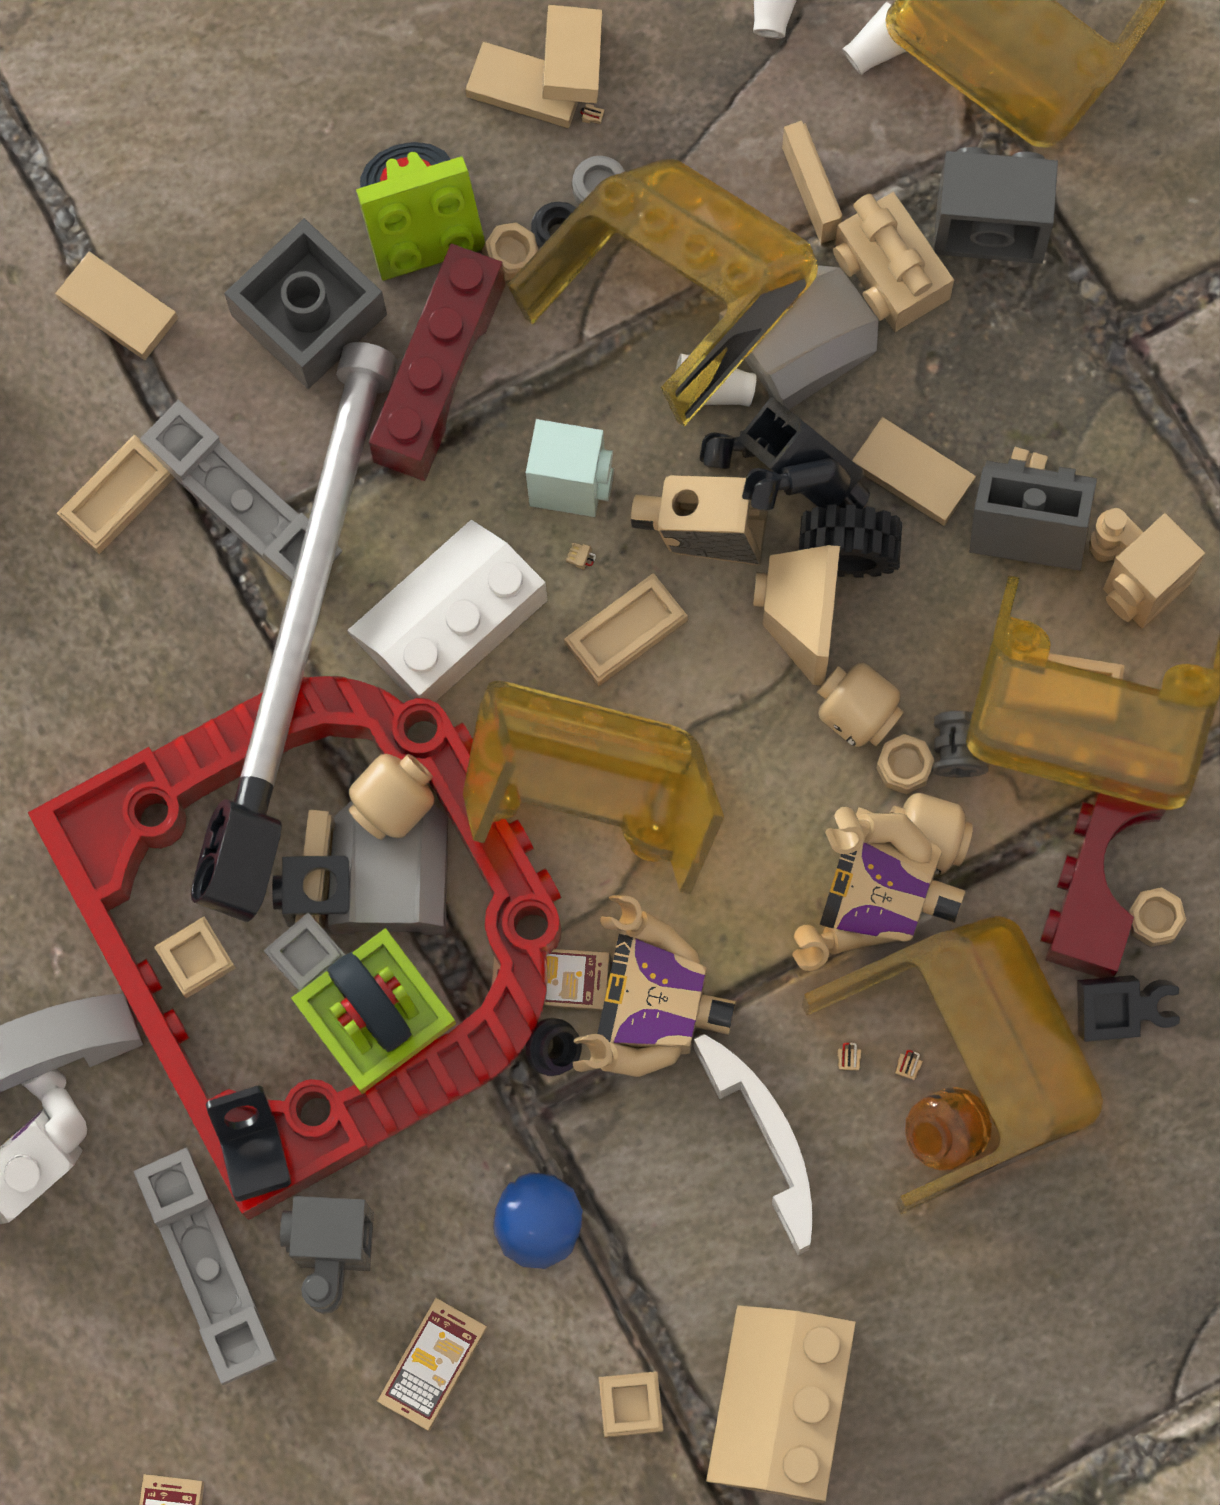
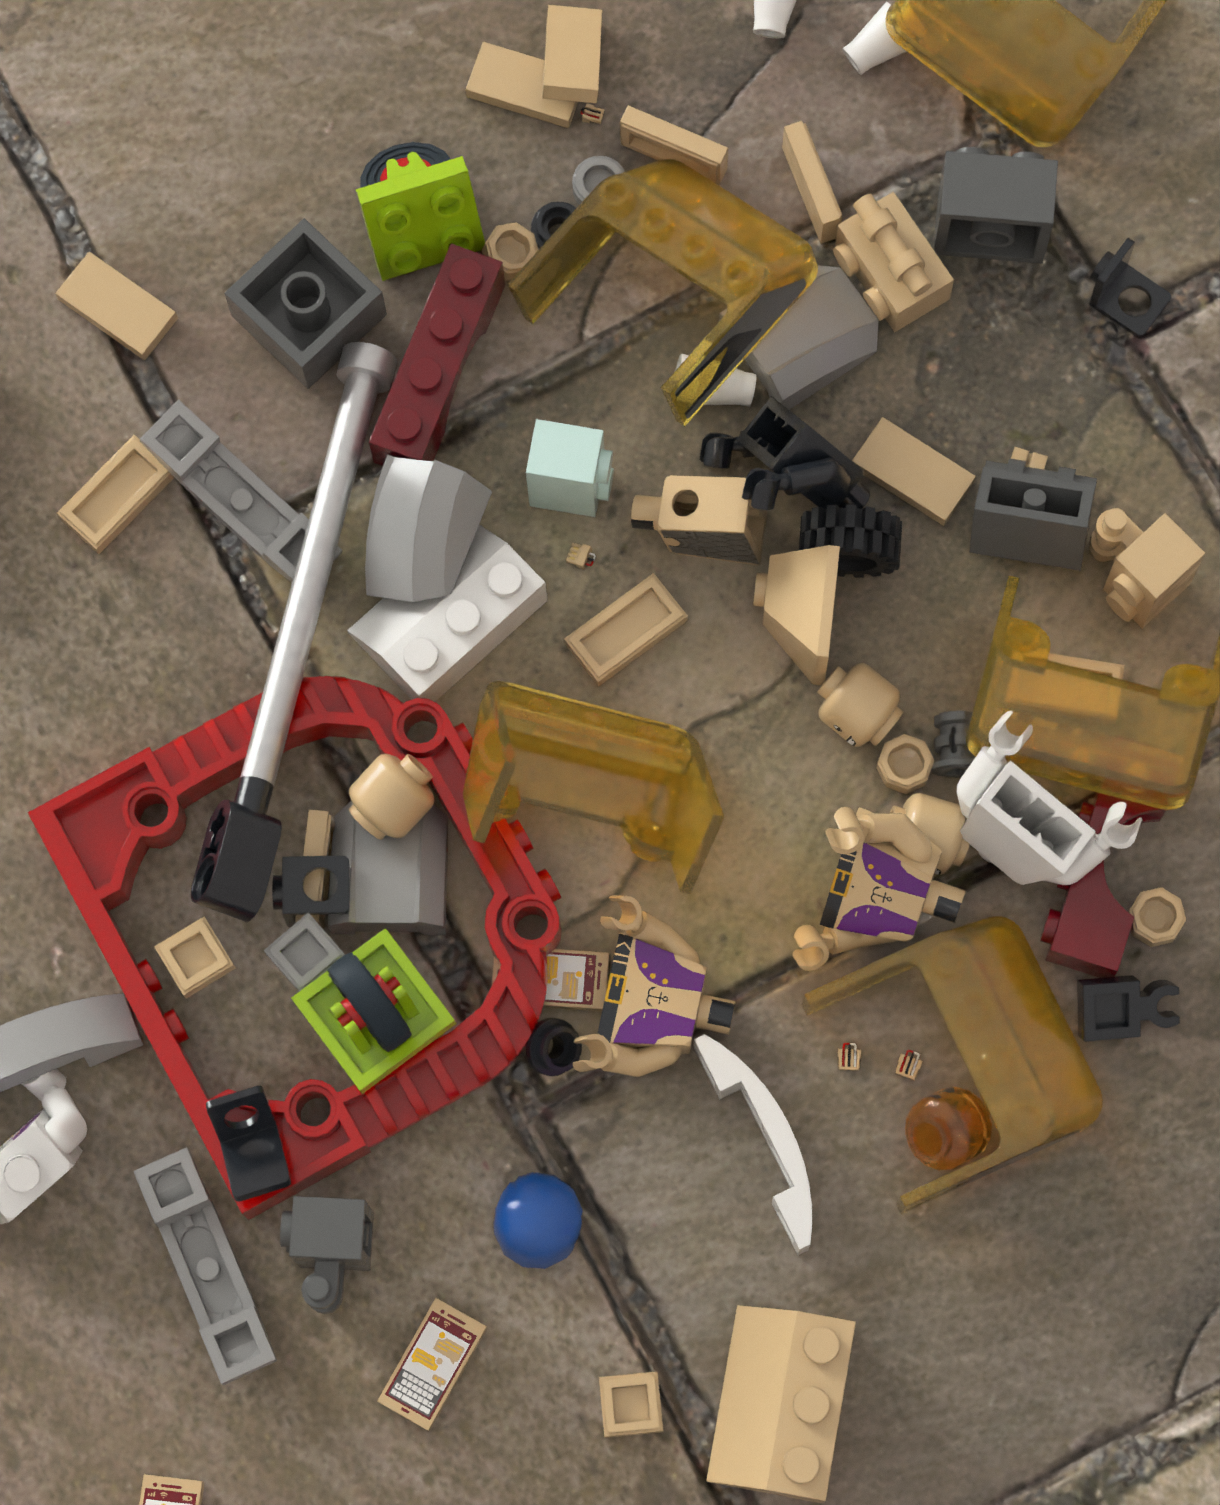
none -> light grey slope [365,454,492,602]
none -> tan tile [620,105,728,185]
none -> white torso [956,711,1142,885]
none -> black bracket [1089,238,1171,338]

